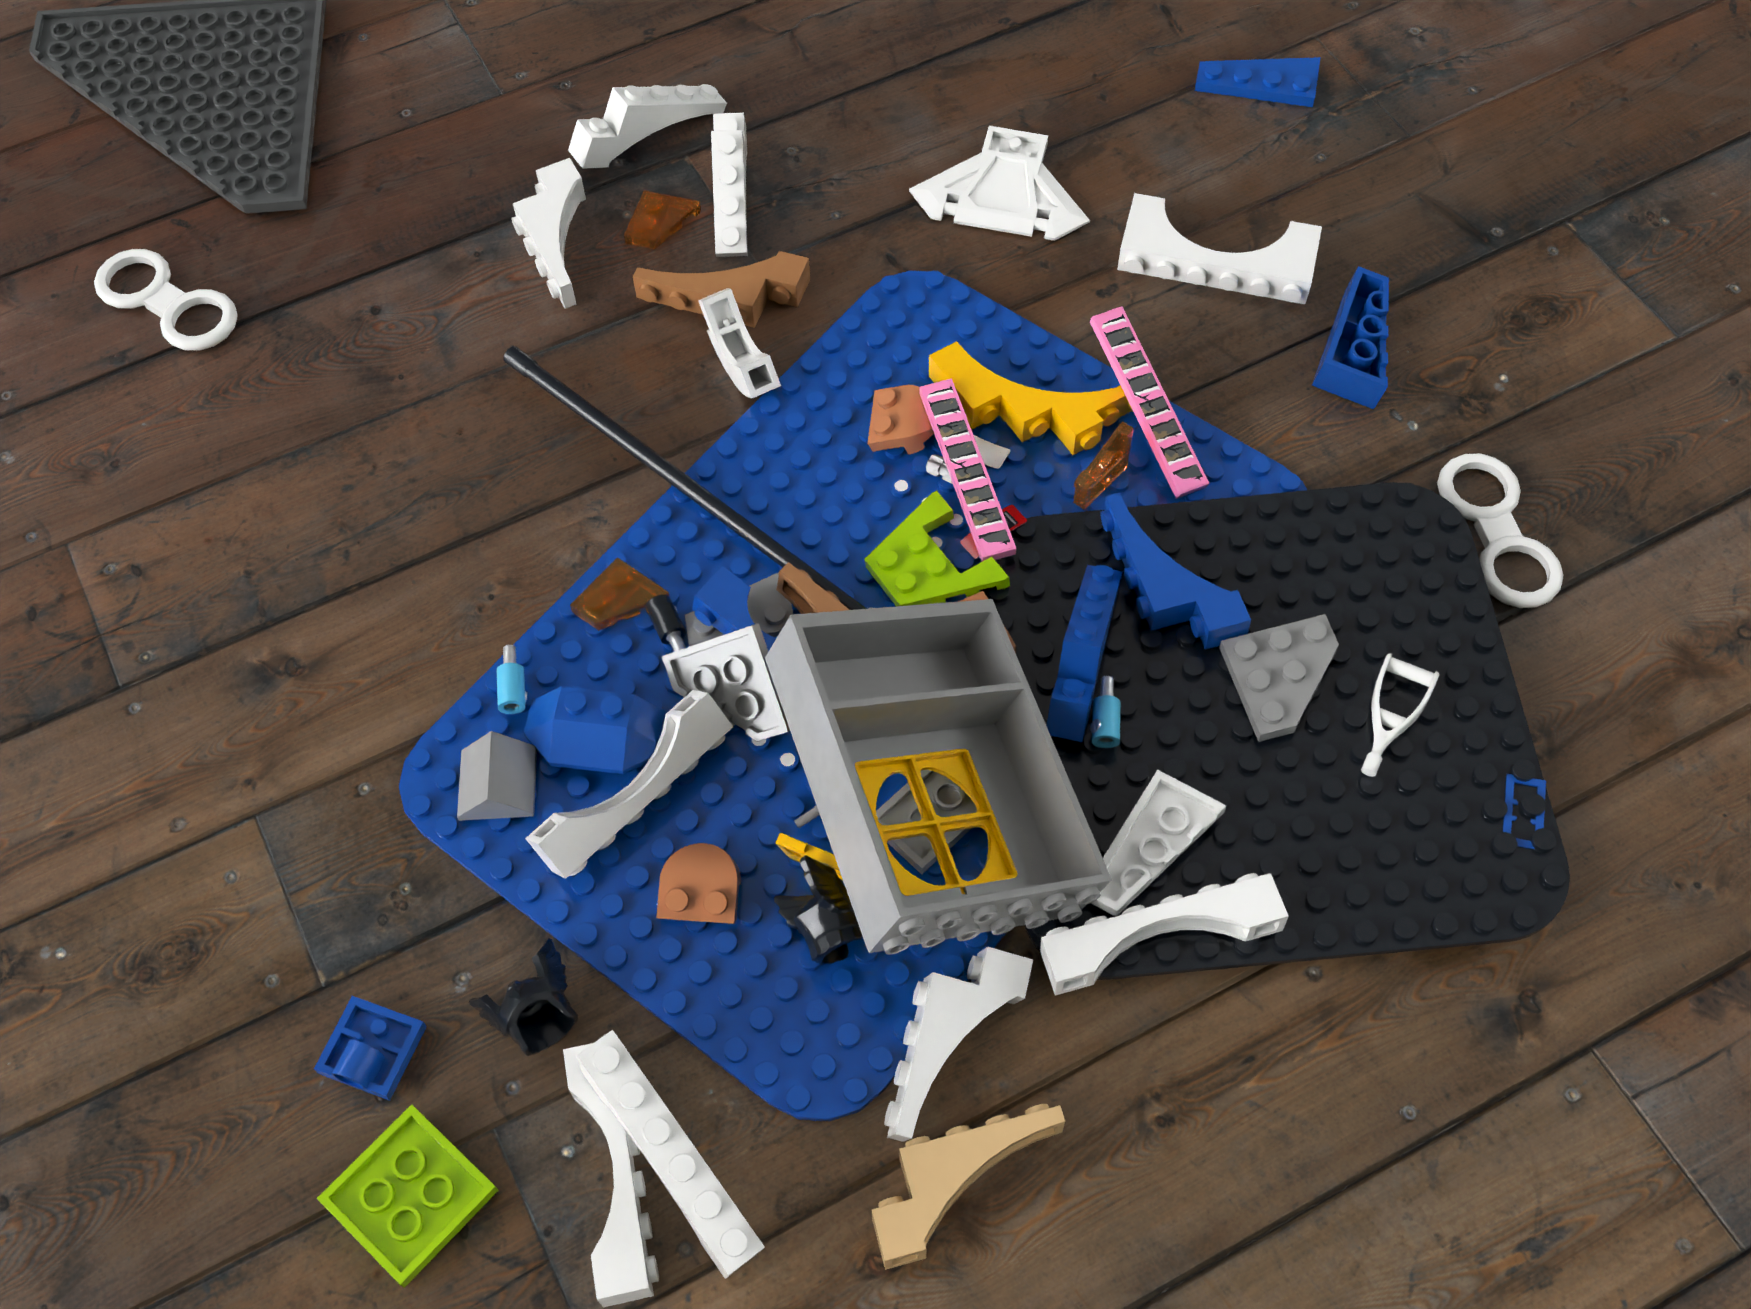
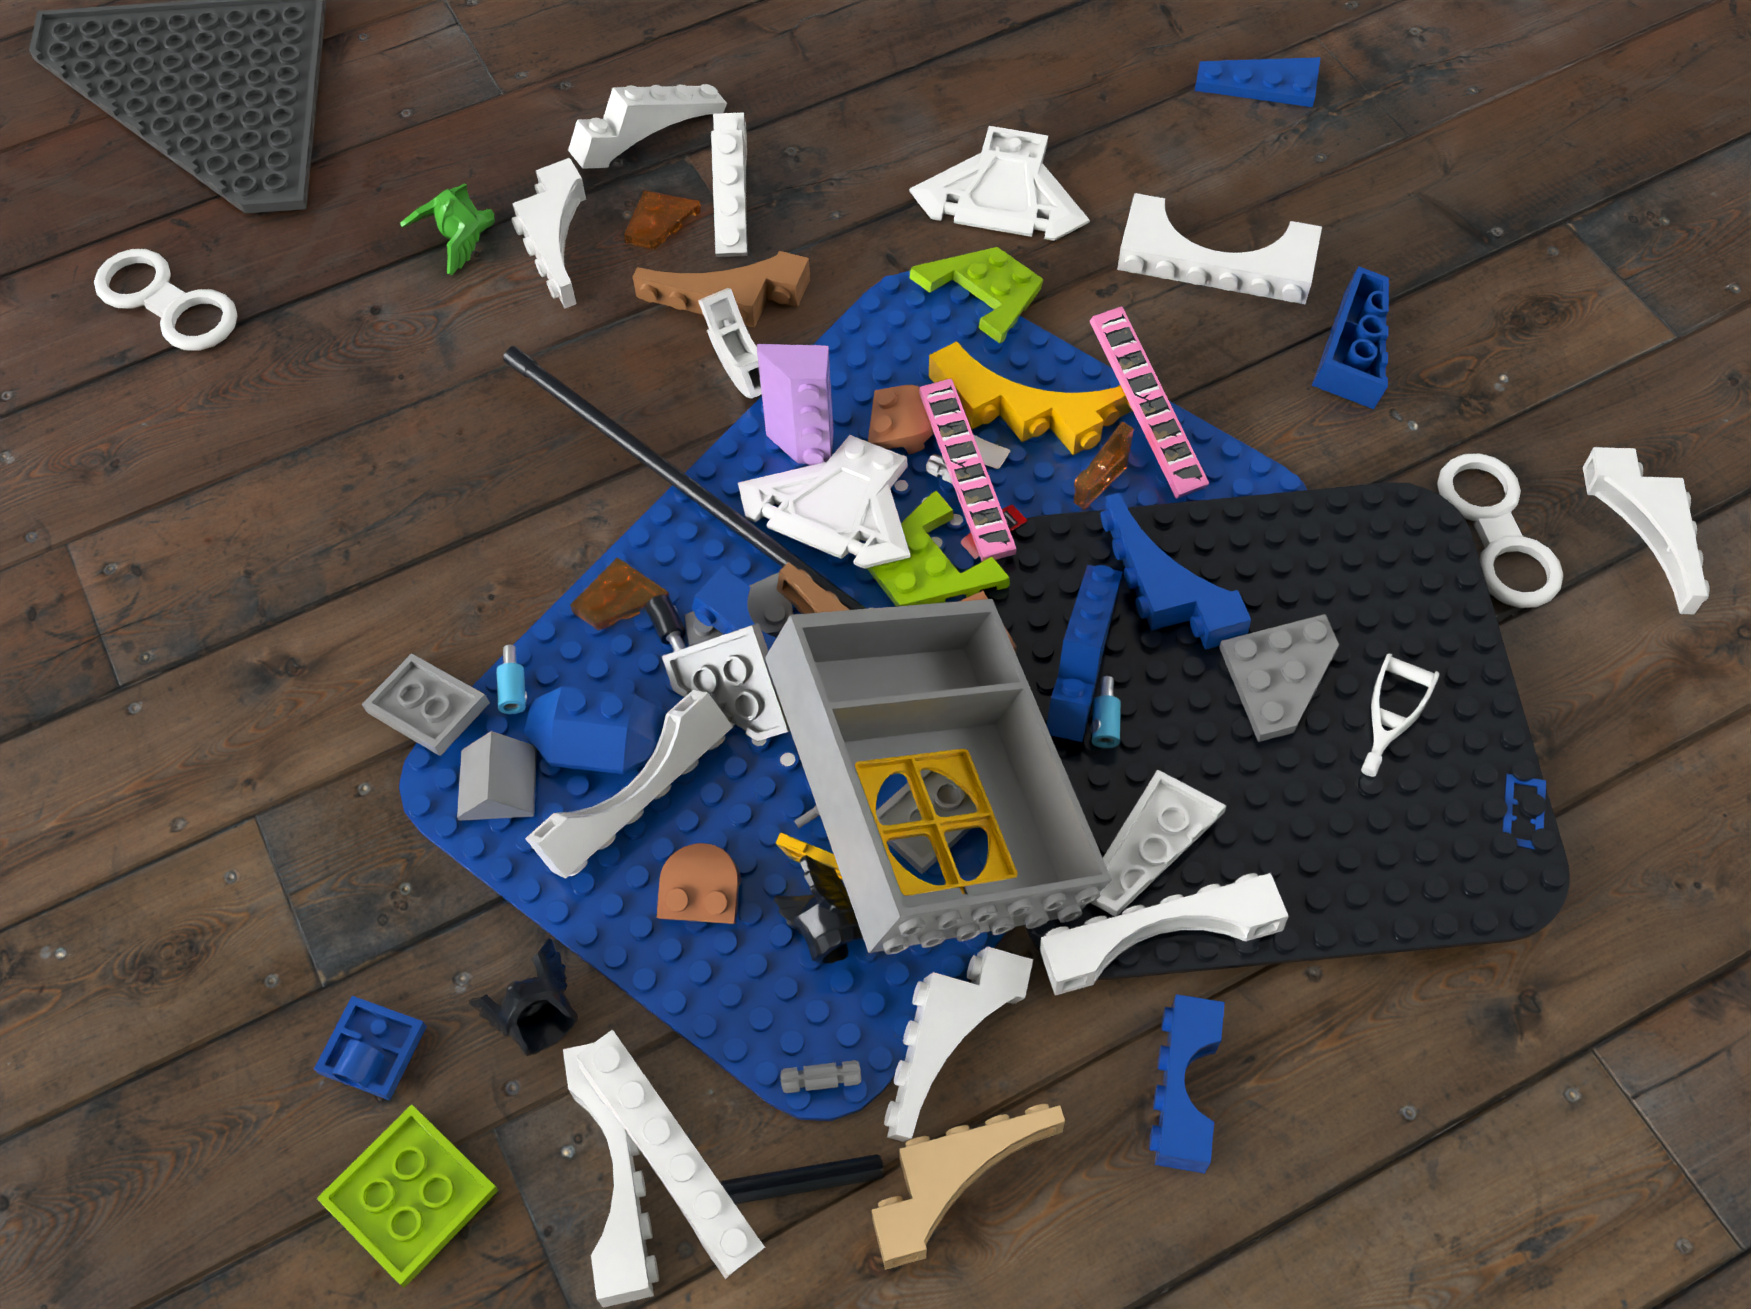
none -> light grey plate [362,653,490,756]
none -> bright green helmet [400,183,495,275]
none -> black axle [720,1154,884,1204]
none -> white plate [738,435,911,569]
none -> lavender slope [757,344,833,465]
none -> light grey axle [780,1060,861,1093]
none -> lime wing [909,247,1043,343]
none -> blue arch [1149,994,1225,1174]
none -> white arch [1583,447,1710,615]

